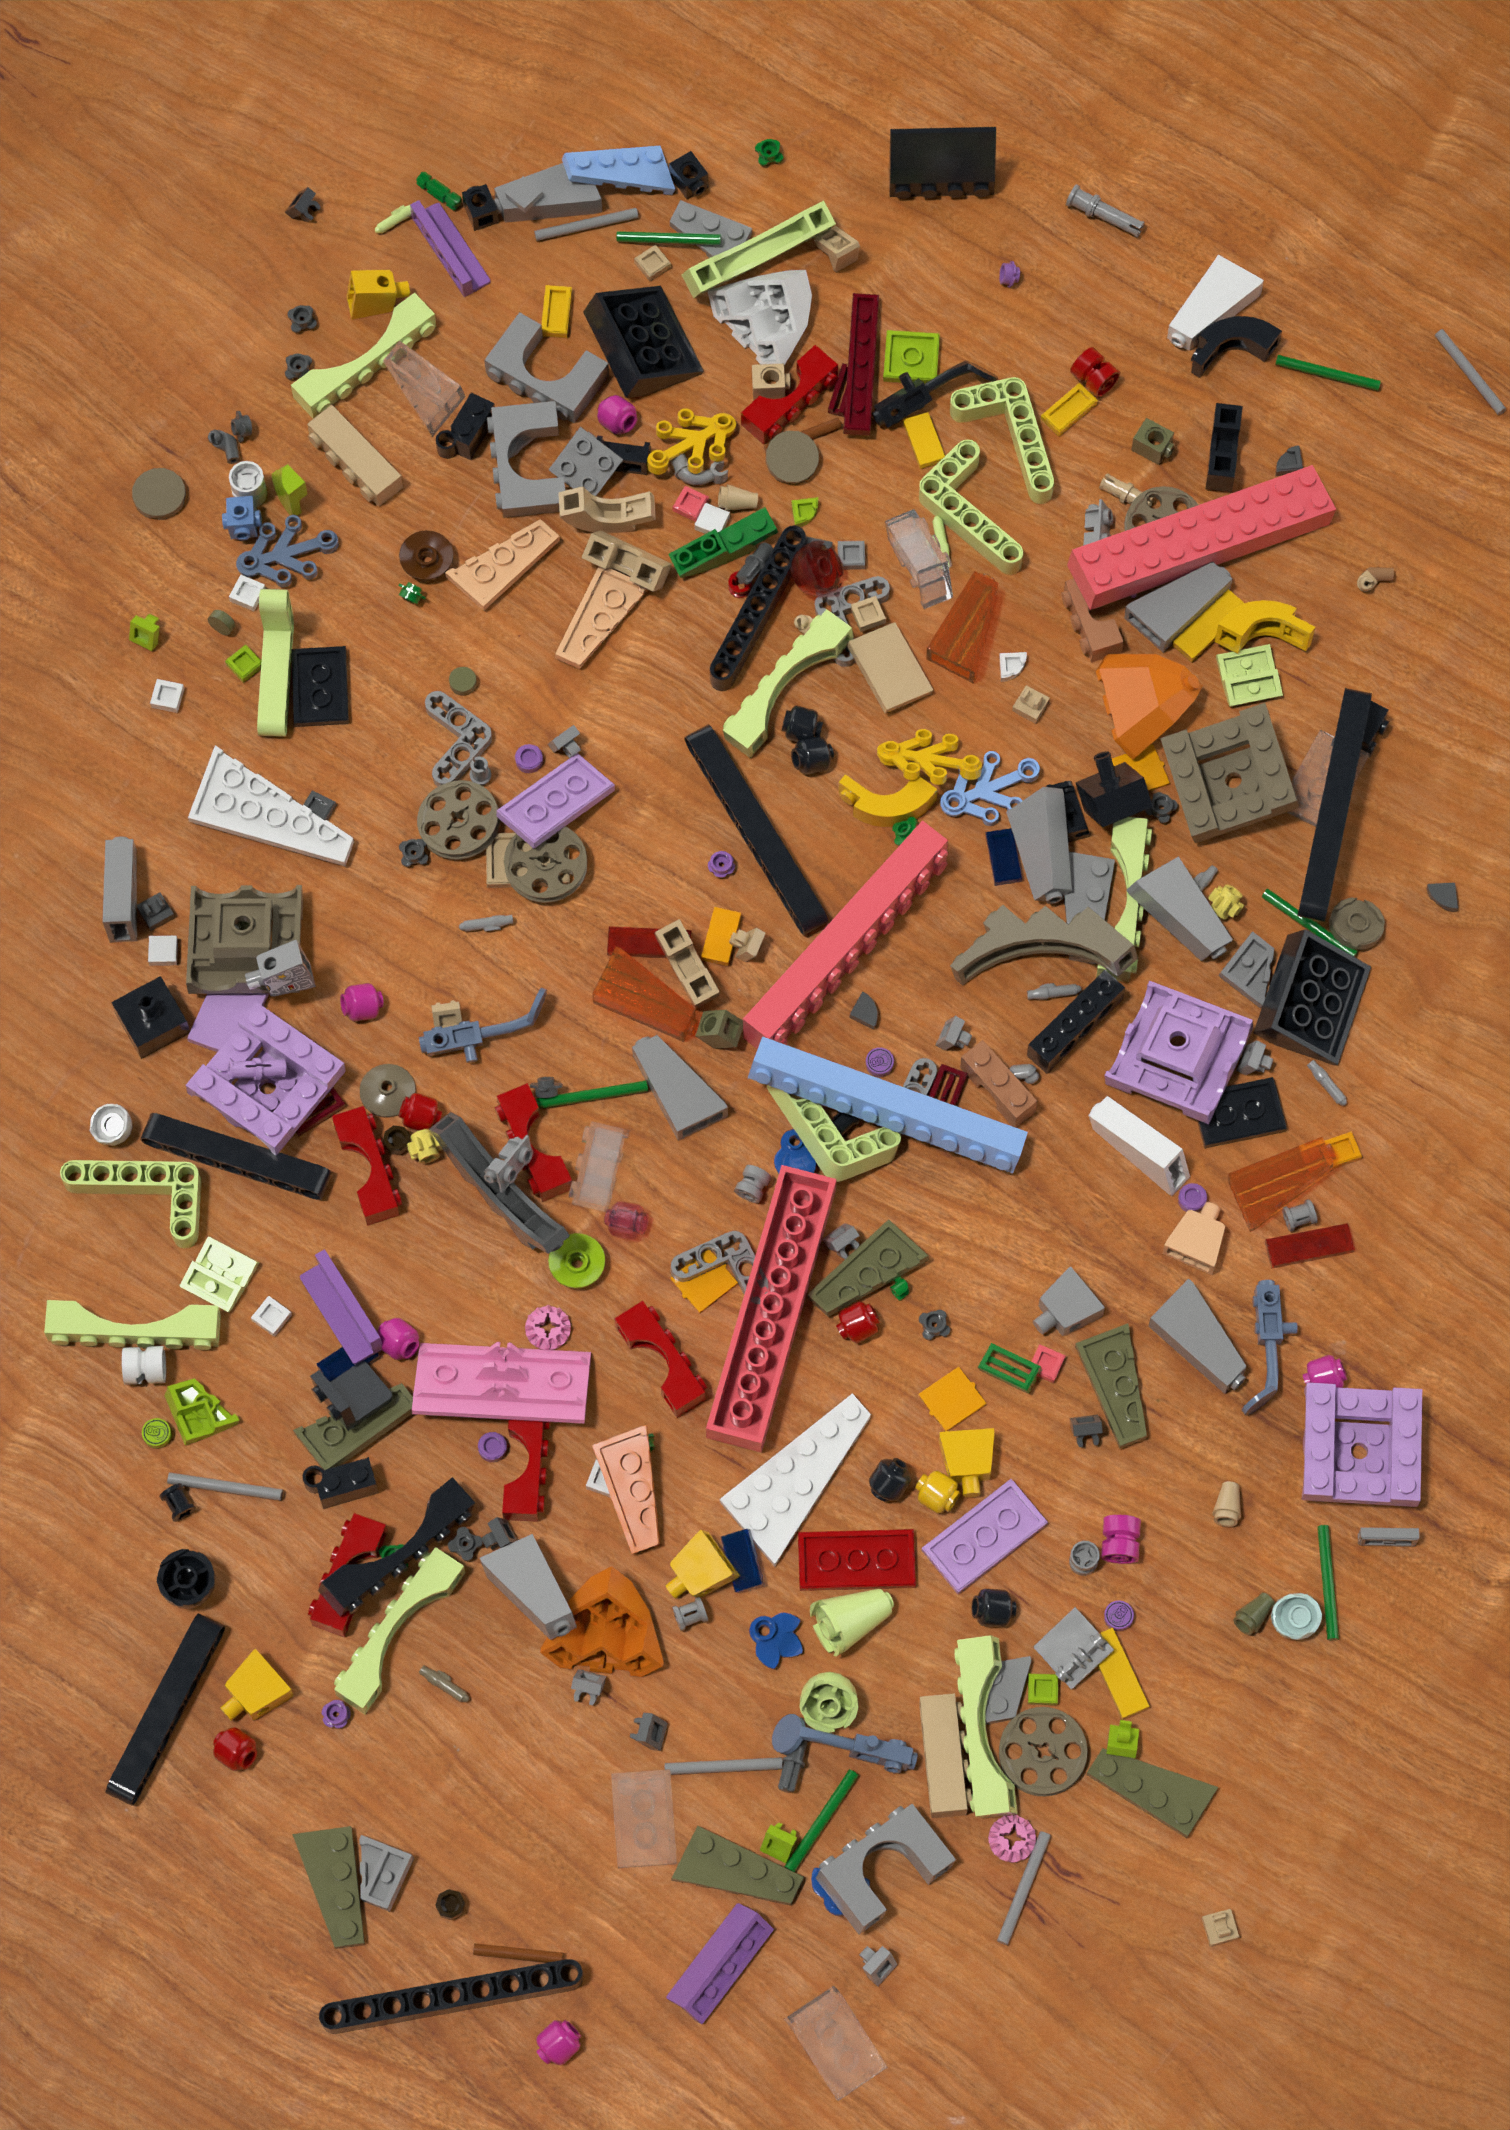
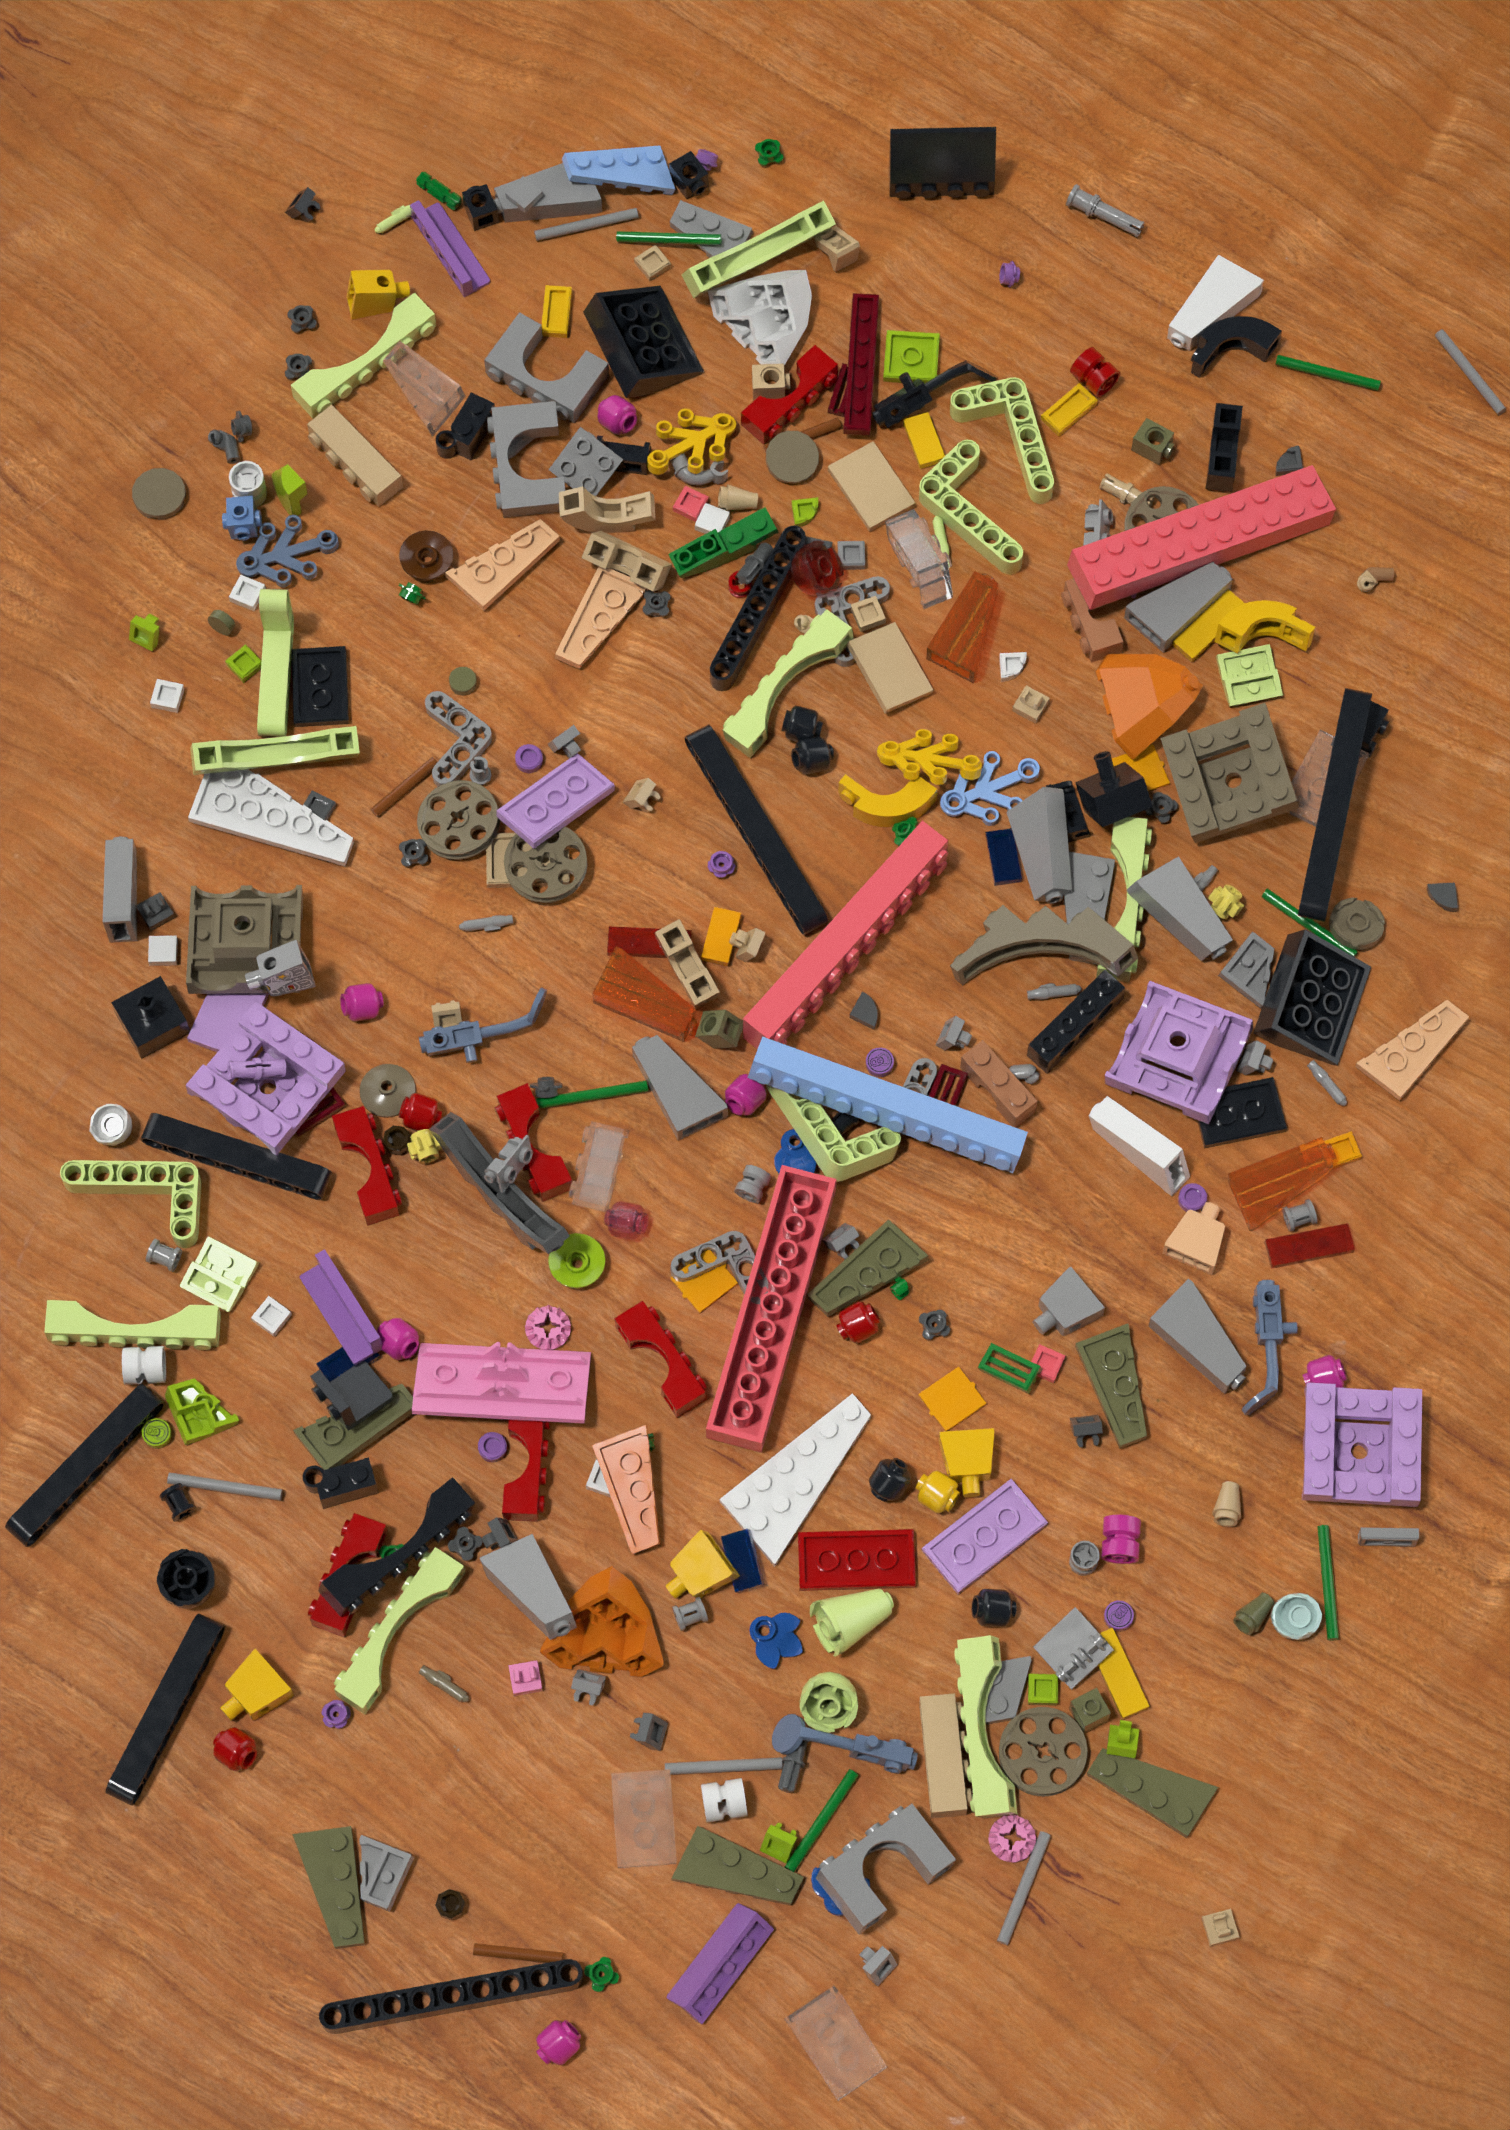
none -> black beam [5,1384,164,1547]
none -> light grey bush [146,1238,182,1272]
none -> yellowish green arch [190,726,360,775]
none -> dark orange bar [371,757,437,817]
none -> bright pink tile [508,1660,542,1696]
none -> green plate [584,1957,619,1992]
none -> tan tile [623,778,661,812]
none -> dark grey plate [642,590,671,617]
none -> medium lavender plate [695,149,718,171]
none -> white wheel [701,1778,748,1823]
none -> dark pink head [725,1074,766,1116]
none -> tan tile [828,441,915,532]
none -> olive brick [1069,1688,1111,1733]
none -> light nougat wing [1355,1000,1469,1101]

